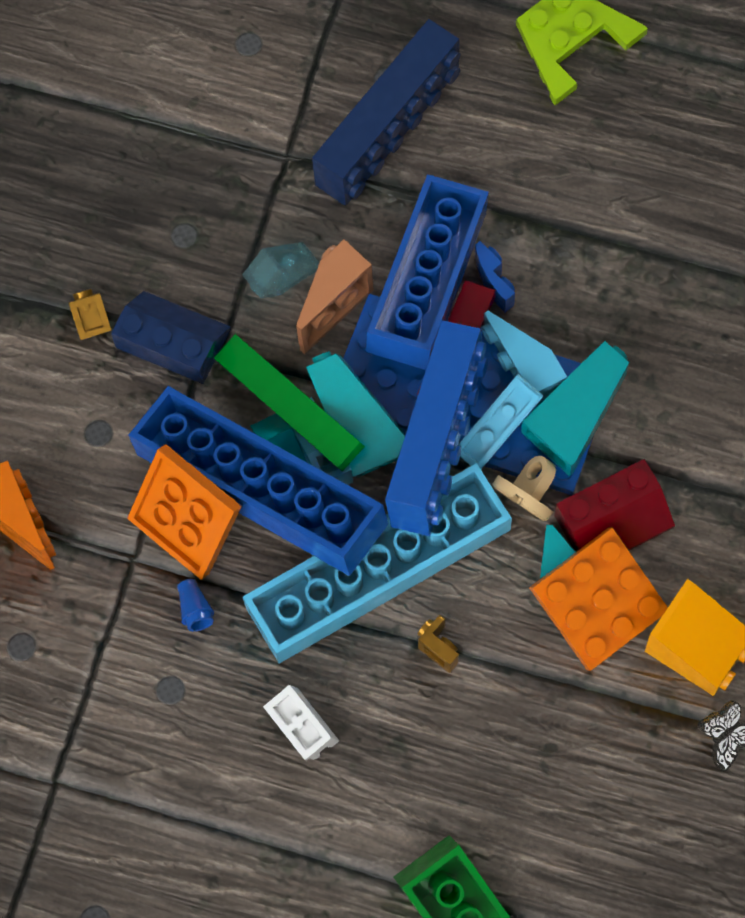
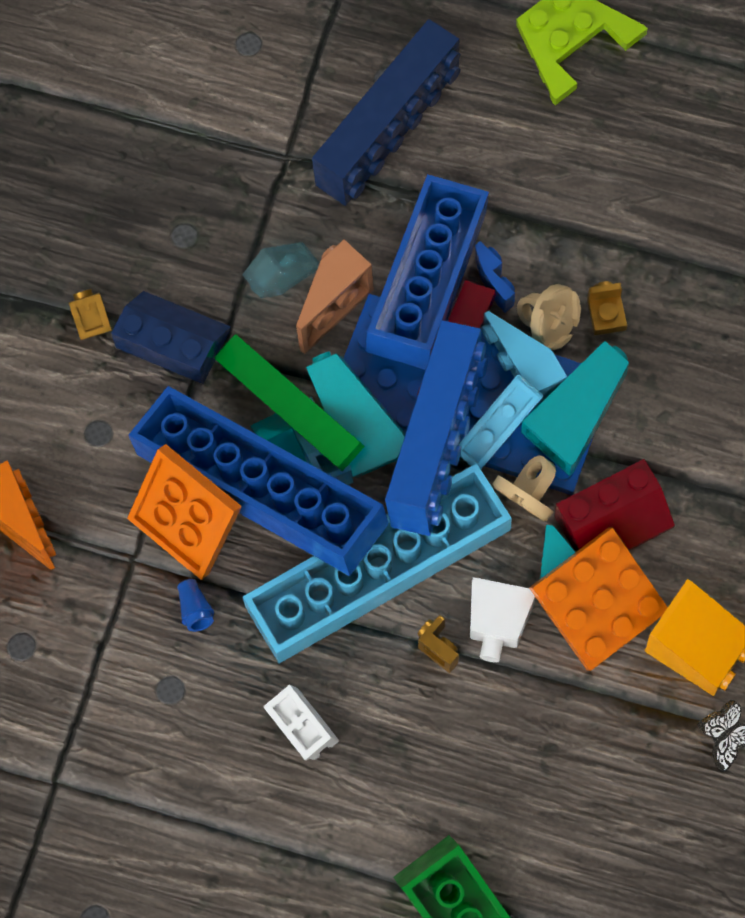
none -> white torso [470,577,536,662]
none -> tan tile [517,284,581,350]
none -> pearl gold bracket [587,281,627,336]

